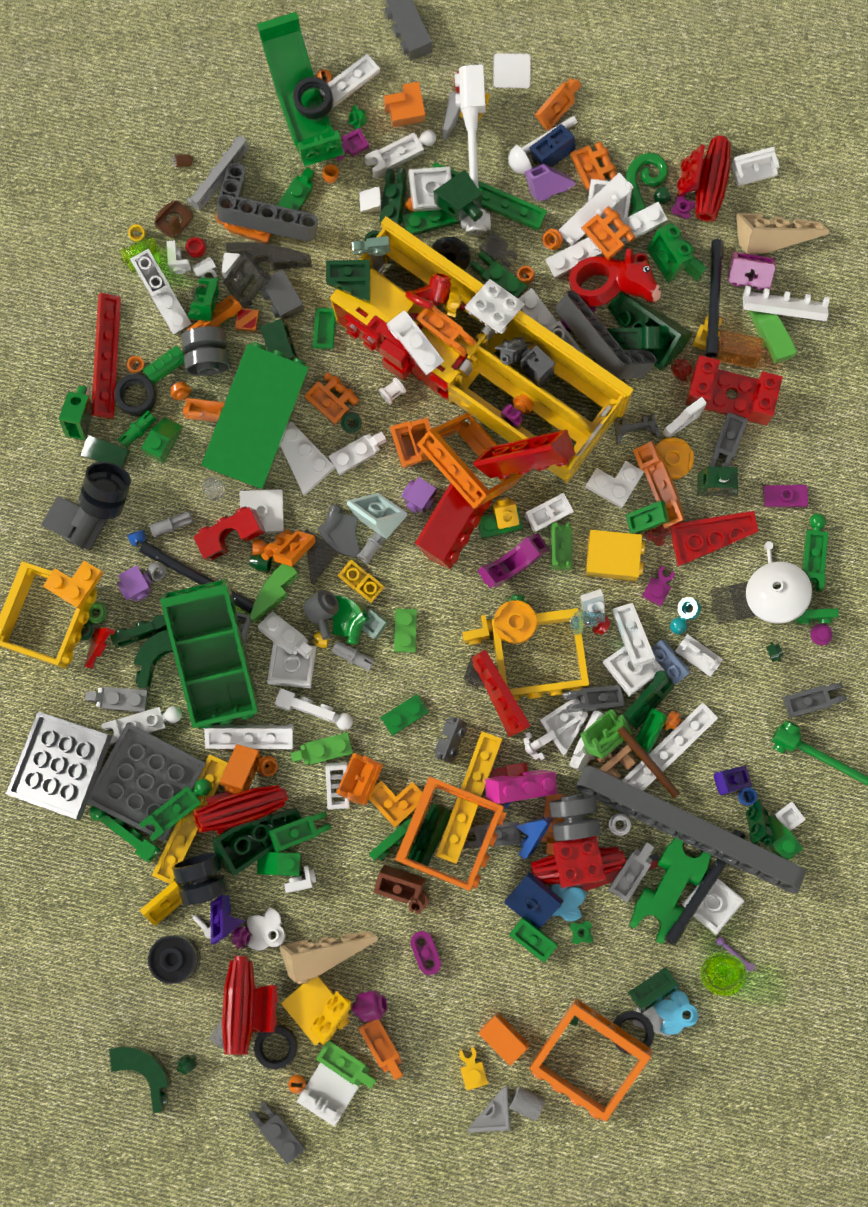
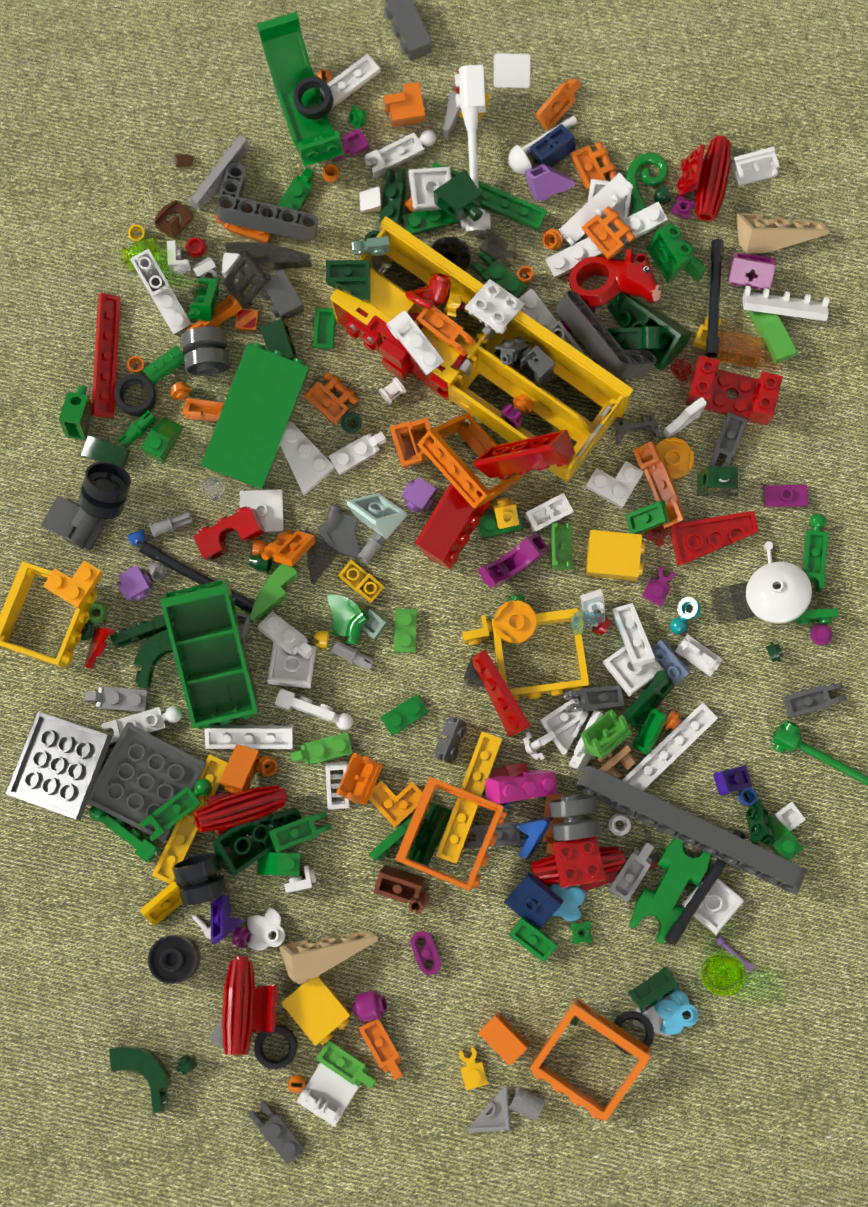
dark grey piece [304,589,339,640] -> none
yellow hinge [311,991,352,1044] -> none
reddish brown bar [617,725,680,798] -> none

